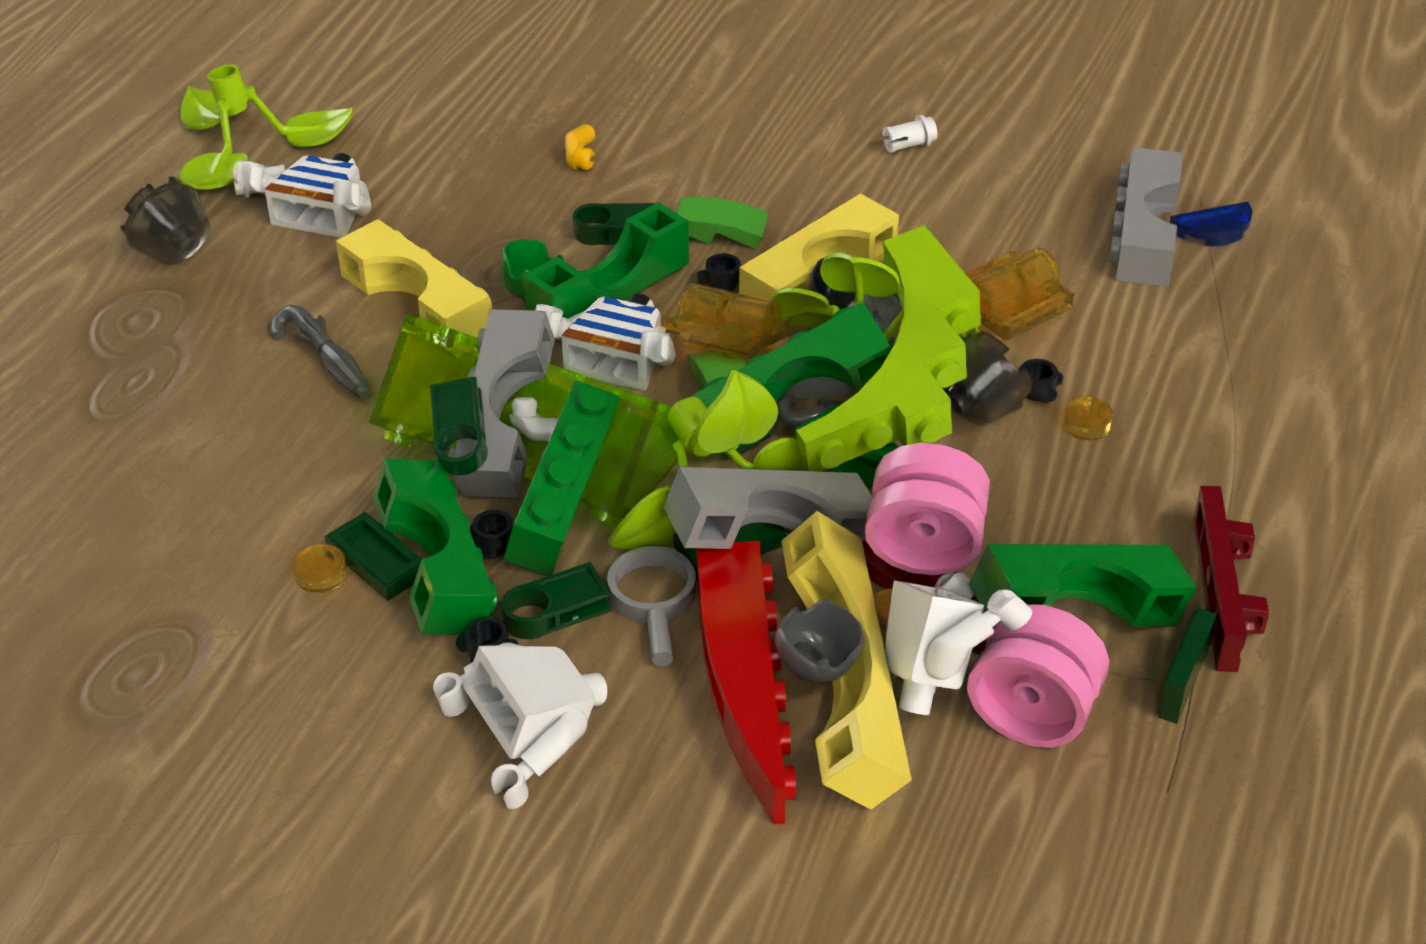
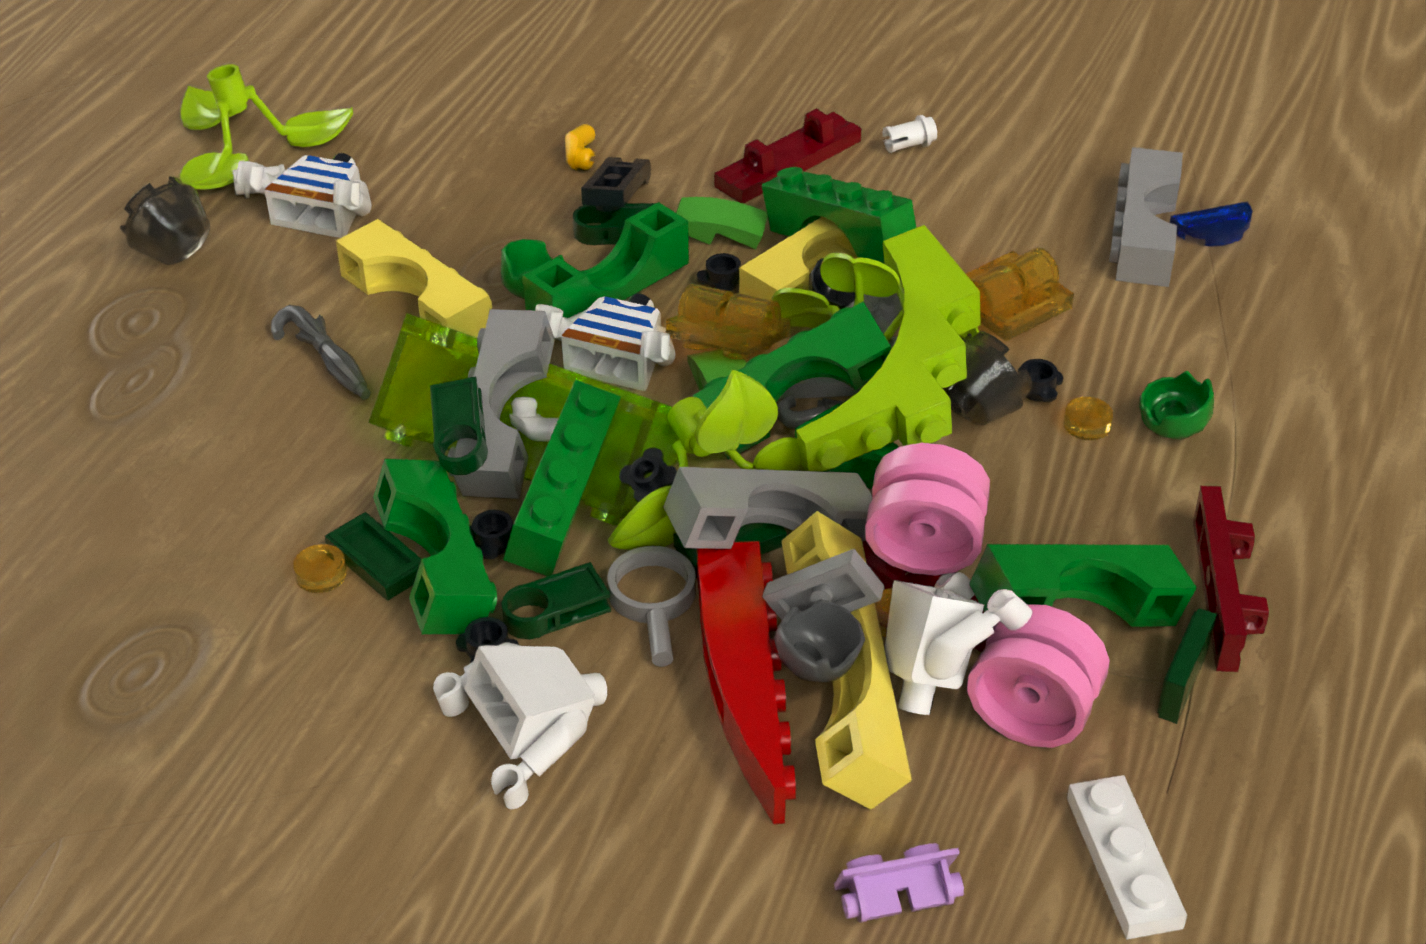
none -> black plate [581,157,651,212]
none -> black plate [619,448,677,503]
none -> dark red hinge [714,108,862,204]
none -> green arch [762,167,917,264]
none -> light grey plate [762,549,884,620]
none -> lavender hinge [834,844,964,923]
none -> white plate [1067,775,1187,940]
none -> green hair [1139,371,1214,440]

